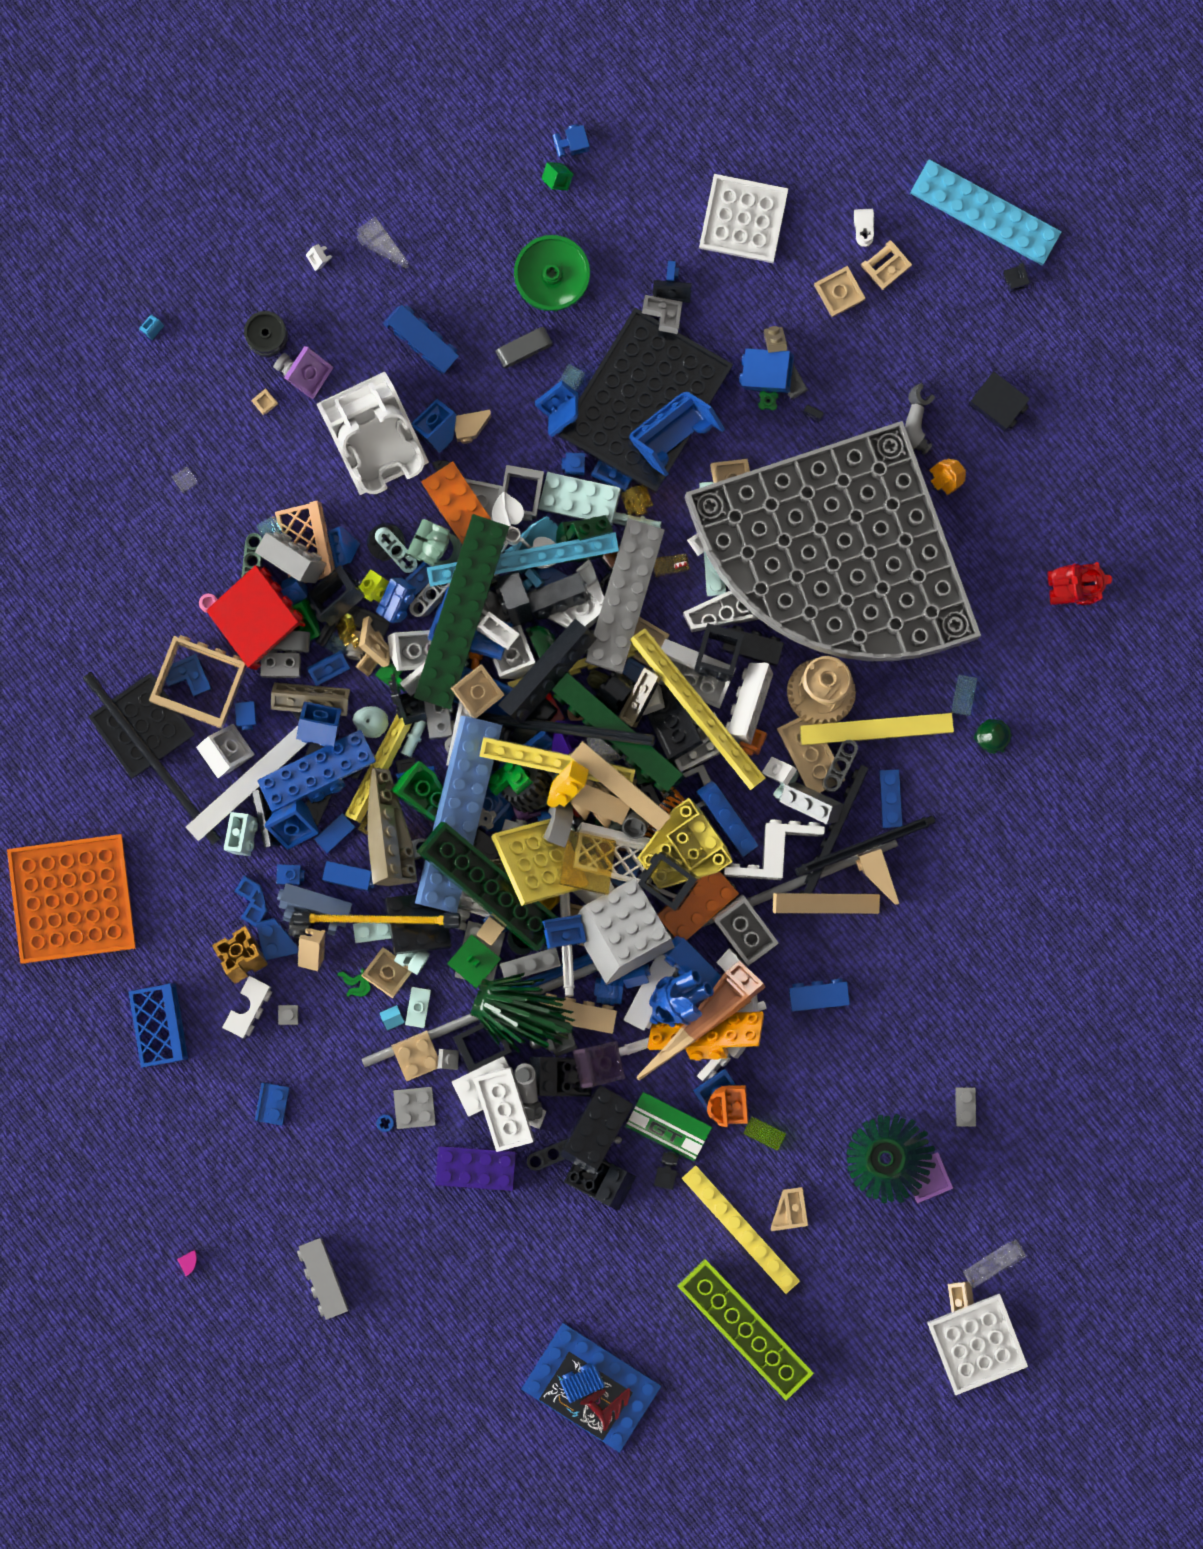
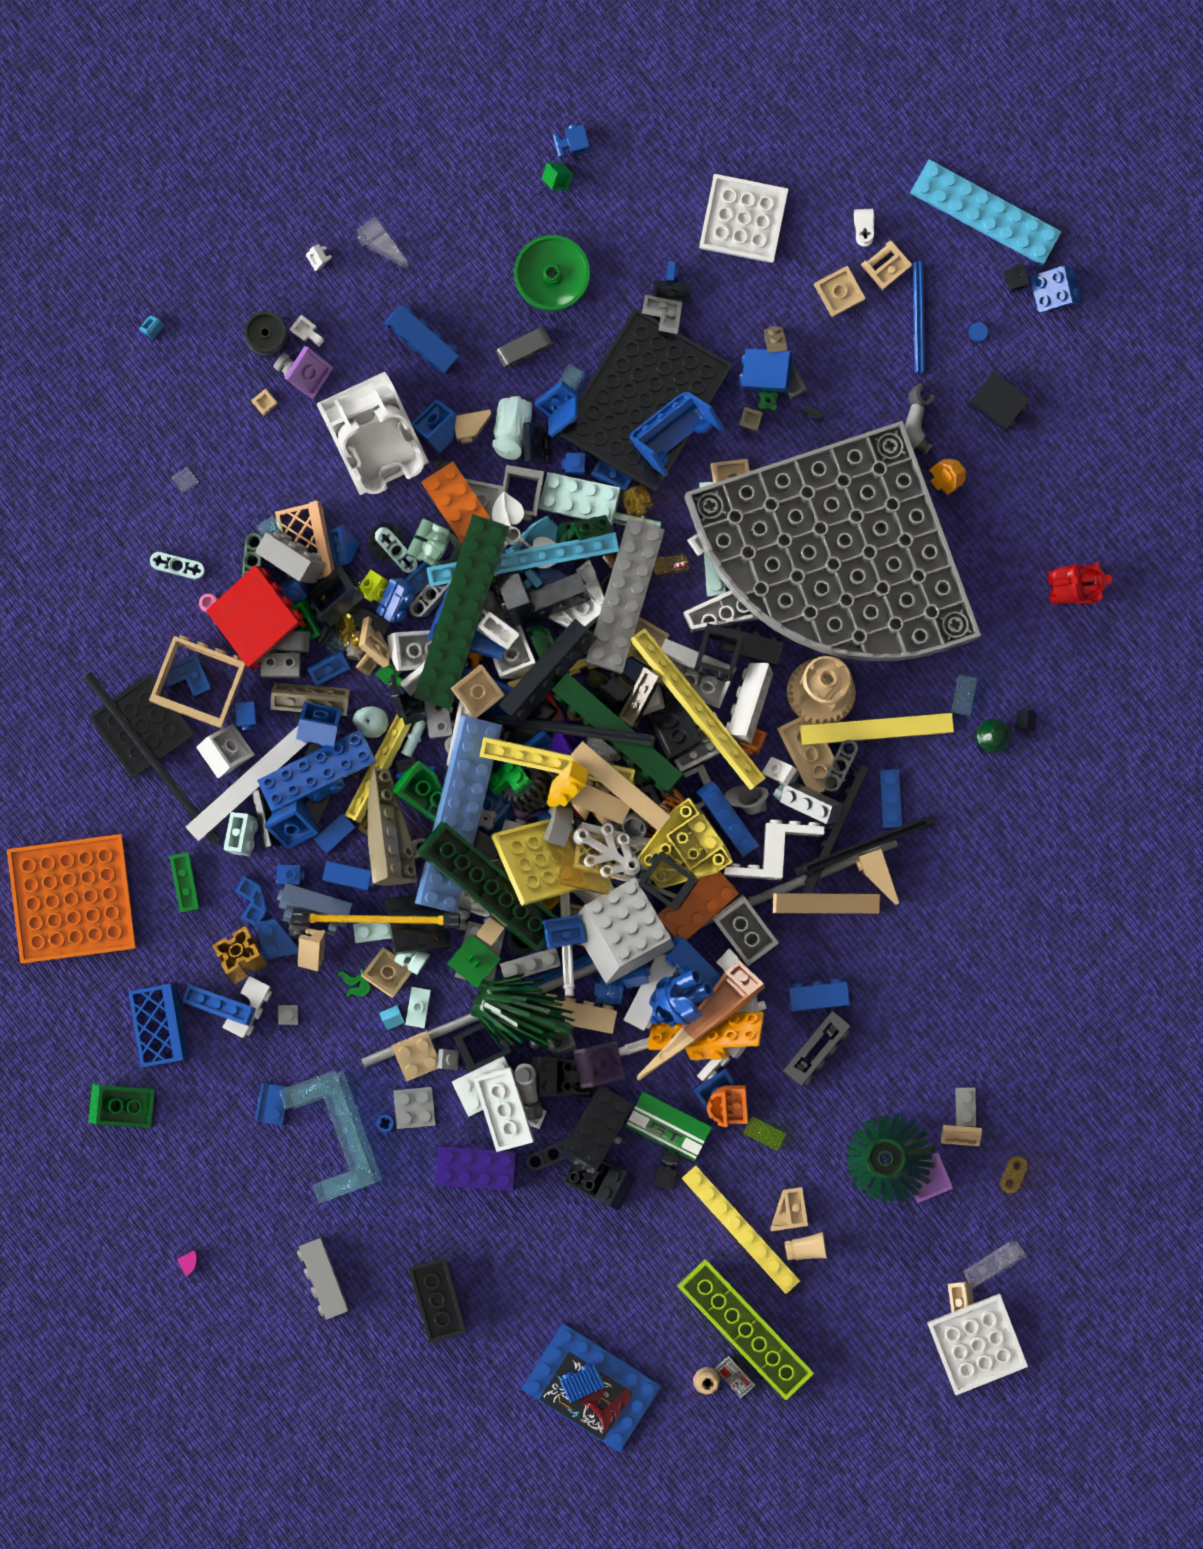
none -> green slope [88,1084,155,1128]
none -> light aqua beam [150,552,205,580]
none -> green plate [170,852,200,913]
none -> blue tile [182,984,256,1026]
none -> clear light blue arch [279,1070,383,1203]
none -> white plate [289,315,324,347]
none -> black brick [408,1256,467,1343]
none -> light aqua hair [492,396,532,460]
none -> black plate [523,422,552,464]
none -> white plant [572,823,640,878]
none -> tan plant [693,1367,720,1395]
none -> slope [715,1356,755,1398]
none -> light grey piece [725,785,769,815]
none -> dark tan plate [739,407,763,432]
none -> dark grey brick [783,1011,850,1086]
none -> tan plant [785,1232,827,1260]
none -> blue axle [913,261,925,374]
none -> tan plate [941,1125,982,1146]
none -> blue tile [969,322,988,342]
none -> clear yellow plate [1000,1156,1027,1194]
none -> black slope [1015,710,1036,731]
none -> bracket [1031,266,1082,312]

